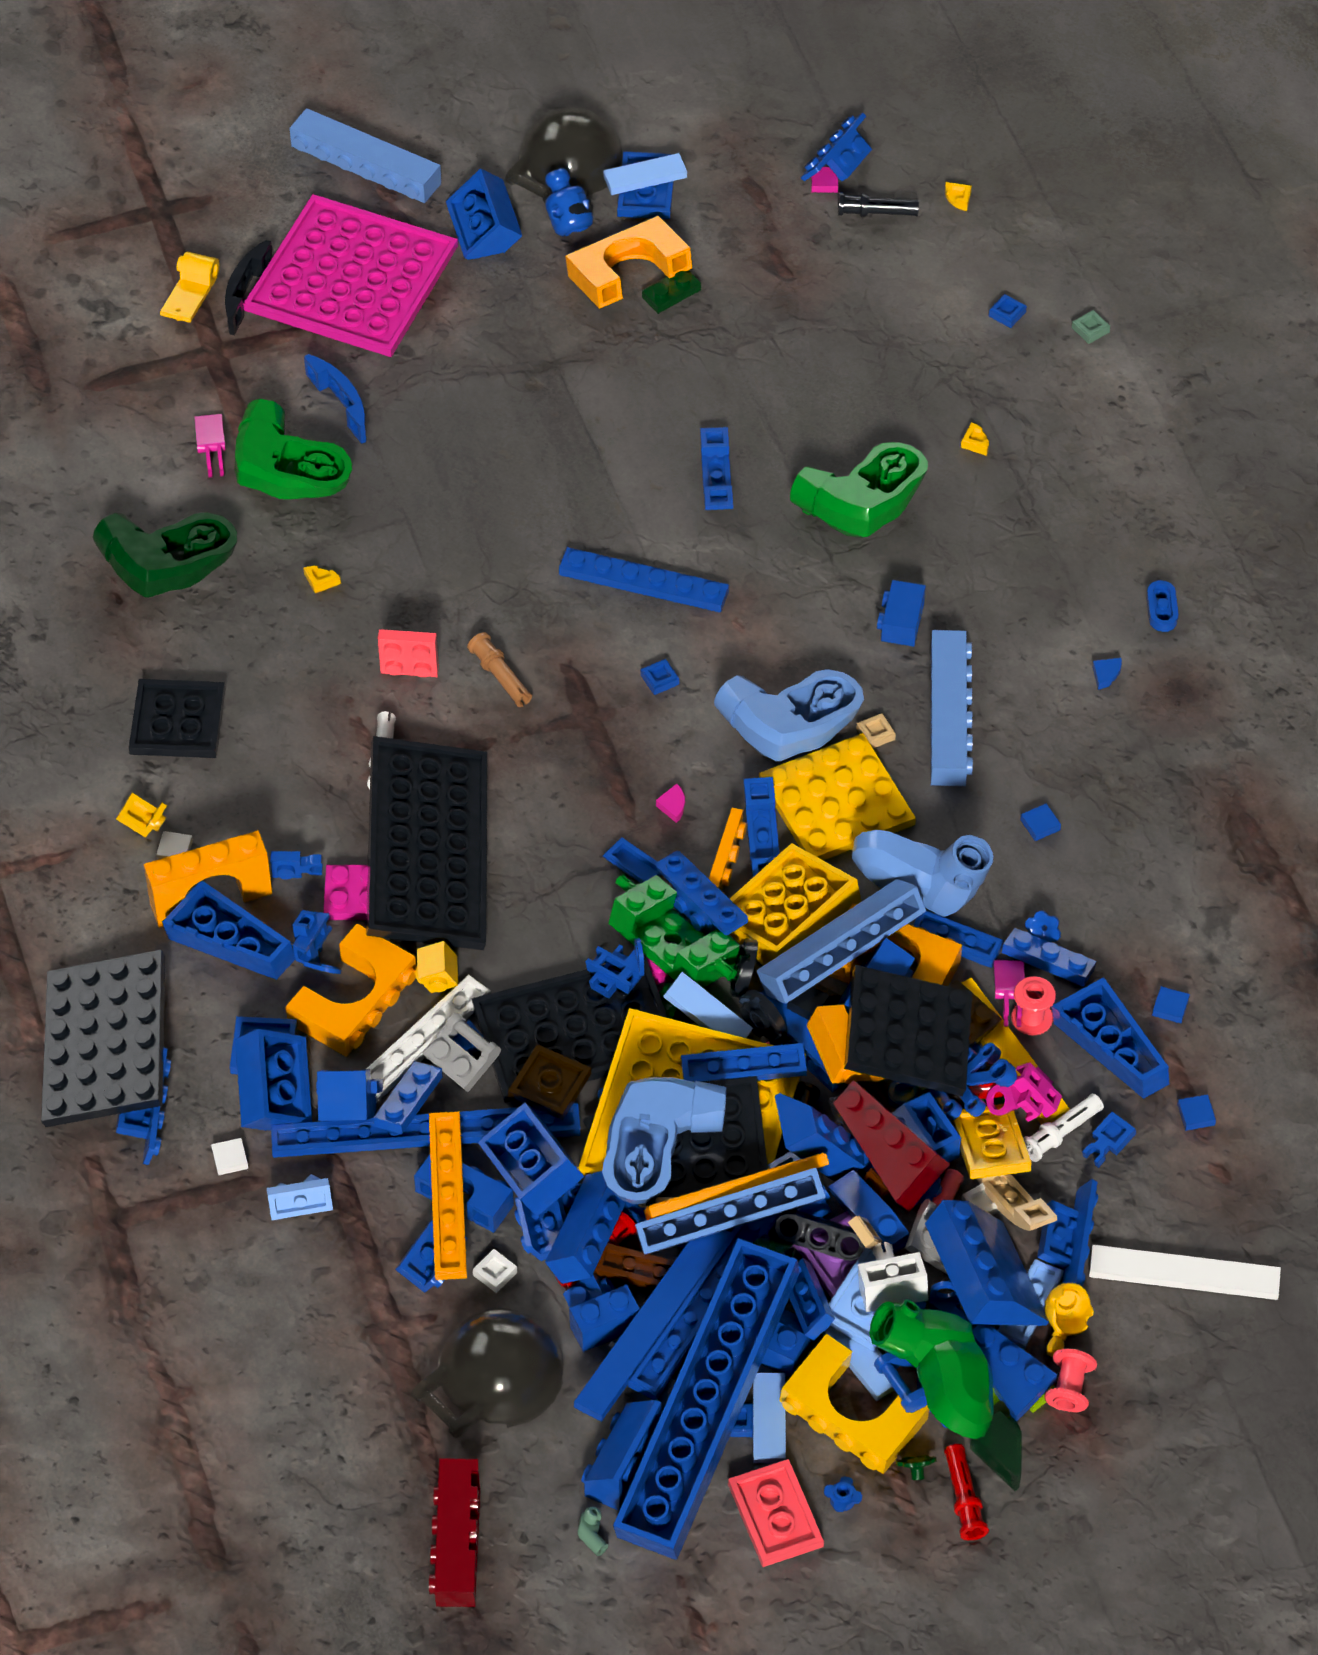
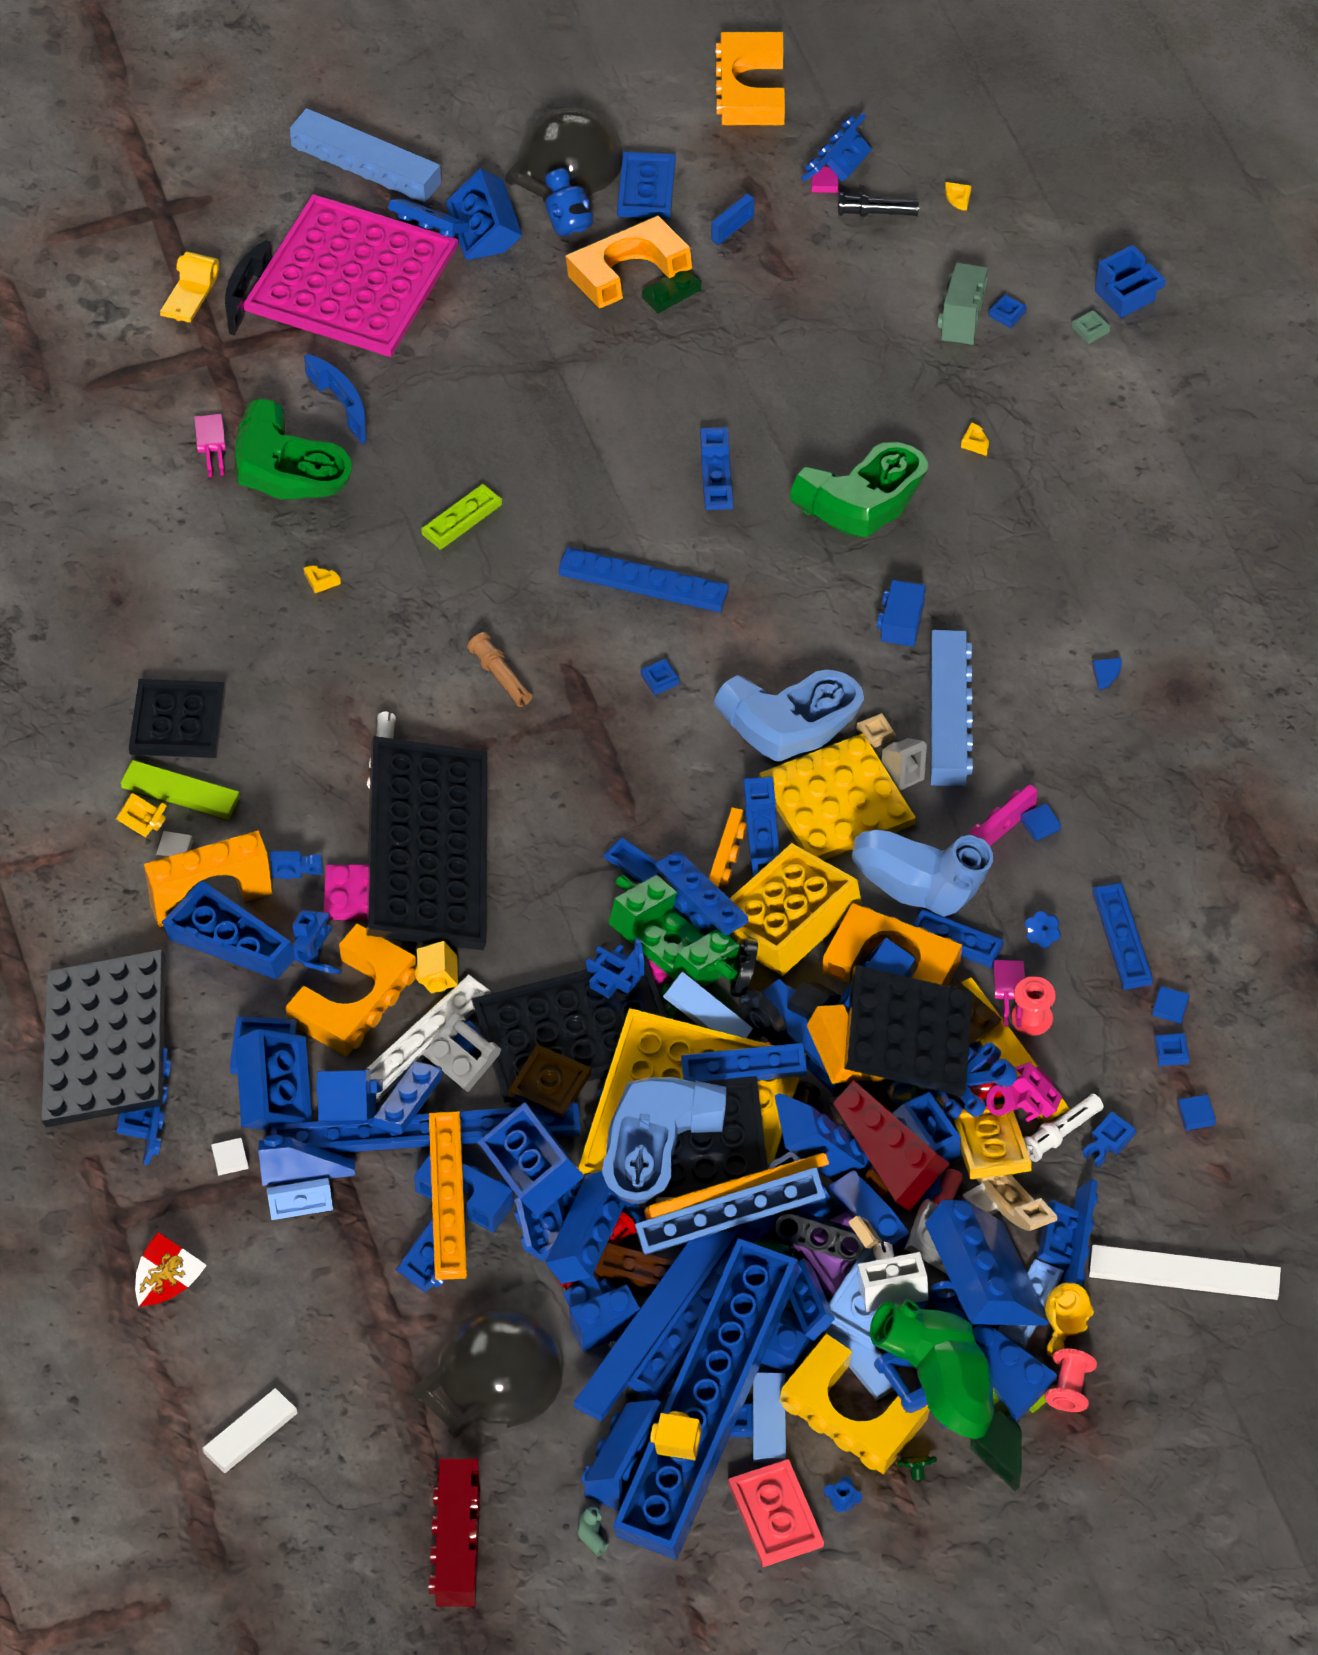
dark green piece [93,512,237,598] -> none
coral plate [378,629,439,677] -> none
white tile [473,1249,517,1293] -> none
light blue tile [603,153,687,195] -> none
dark pink tile [656,784,685,823] -> none
medium blue brick [756,879,926,1004] -> none
red pin [944,1444,989,1541] -> none
blue plate [1001,928,1097,987] -> none
blue wedge [1052,977,1170,1099] -> none
blue plate [1146,580,1179,632] -> none
none -> lime tile [121,760,240,820]
none -> shield [135,1231,207,1307]
none -> white tile [203,1388,297,1473]
none -> slope [258,1135,355,1186]
none -> blue tile [388,199,468,237]
none -> lime tile [421,484,502,550]
none -> yellow brick [650,1411,702,1461]
none -> blue tile [711,193,754,245]
none -> light orange arch [716,32,785,125]
none -> light grey slope [882,738,927,791]
none -> sand green wedge [938,263,988,345]
none -> dark pink tile [968,784,1038,846]
none -> blue tile [1092,883,1153,990]
none -> blue plate [1095,245,1166,318]
none -> blue tile [1154,1033,1189,1066]

